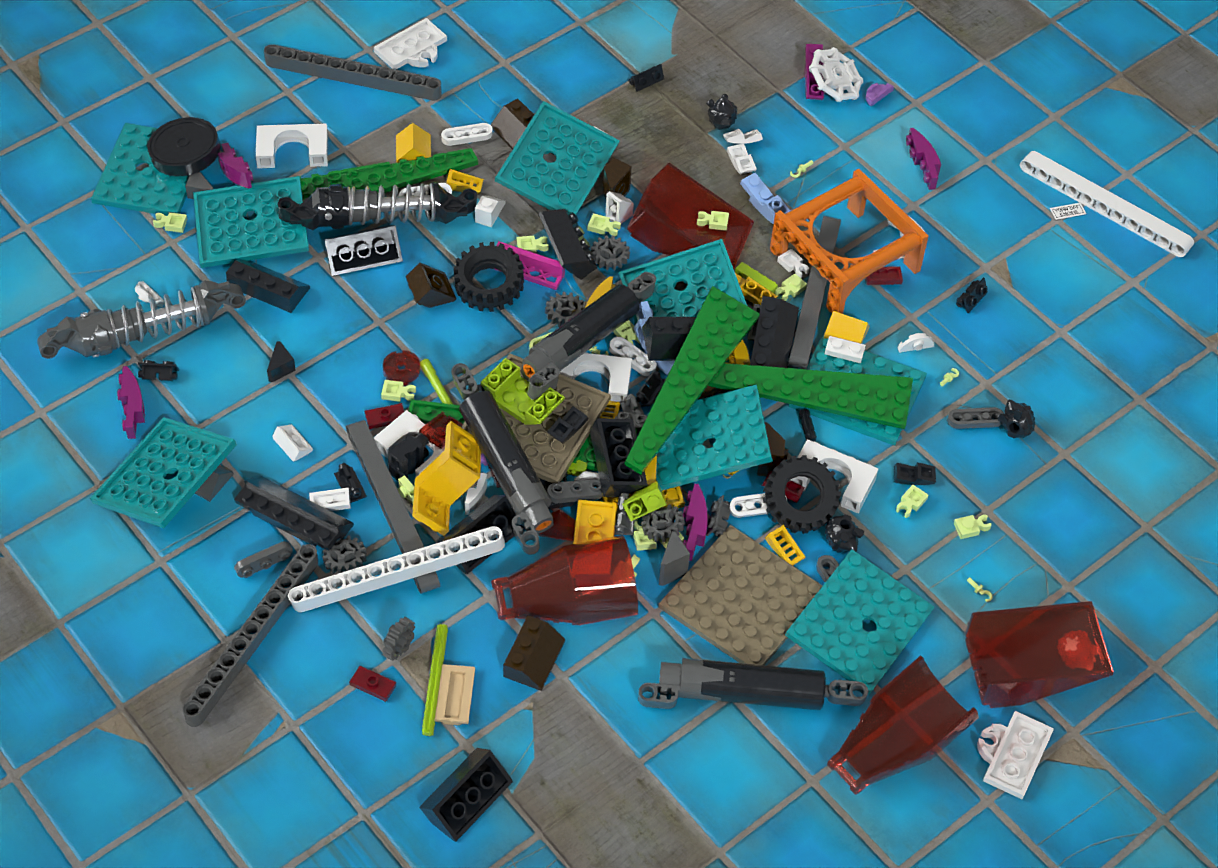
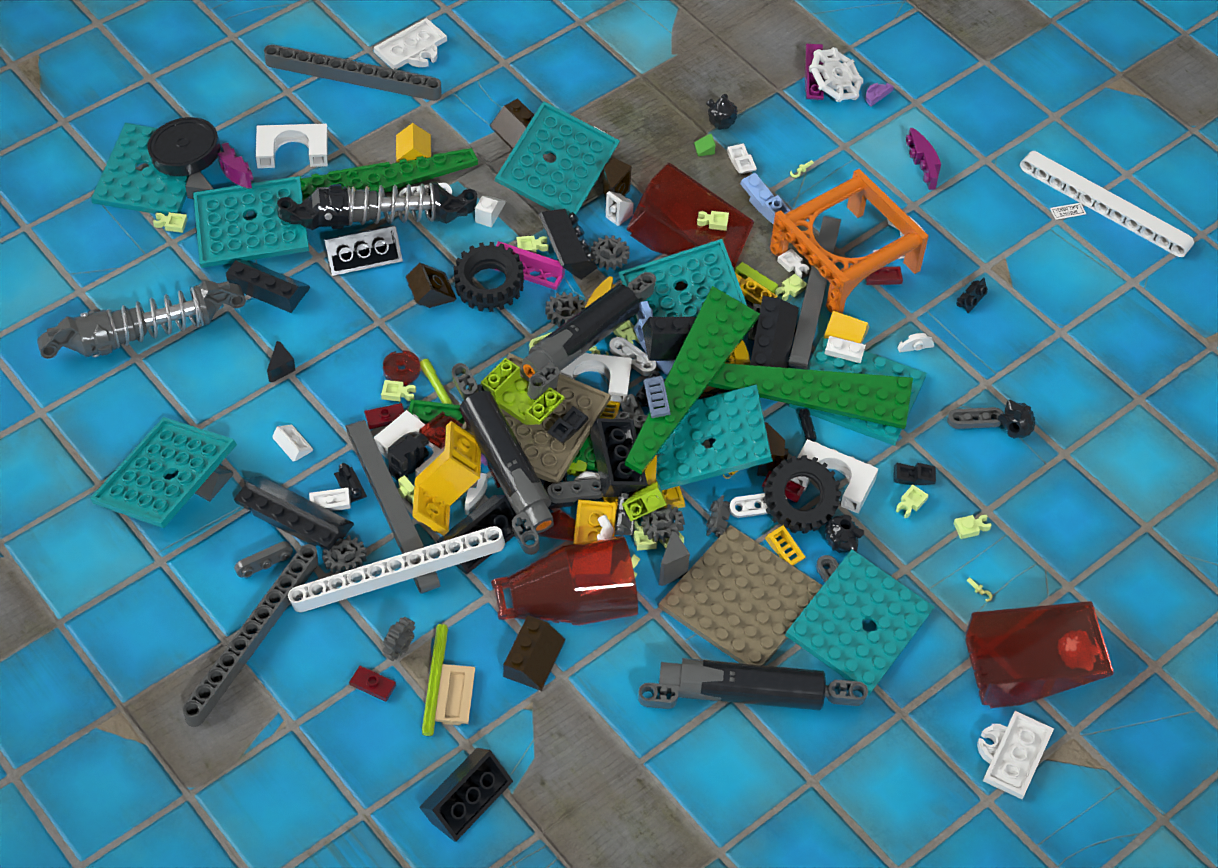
magenta slope [117,366,145,439] -> none
white plate [134,281,165,307] -> none
black hinge [138,360,179,381] -> none
white plate [441,123,492,146] -> none
yellow slope [446,169,484,194] -> none
yellowish green plate [587,213,621,236] -> none
black hinge [629,64,664,92] -> none
magenta slope [683,484,708,561] -> none
white slope [723,129,763,144] -> none
clear red windscreen [827,656,979,794] -> none
yellowish green hand [940,368,959,386] -> none
none -> white arm [597,515,614,544]
none -> sand blue slope [644,376,671,418]
none -> bright green slope [694,134,716,156]

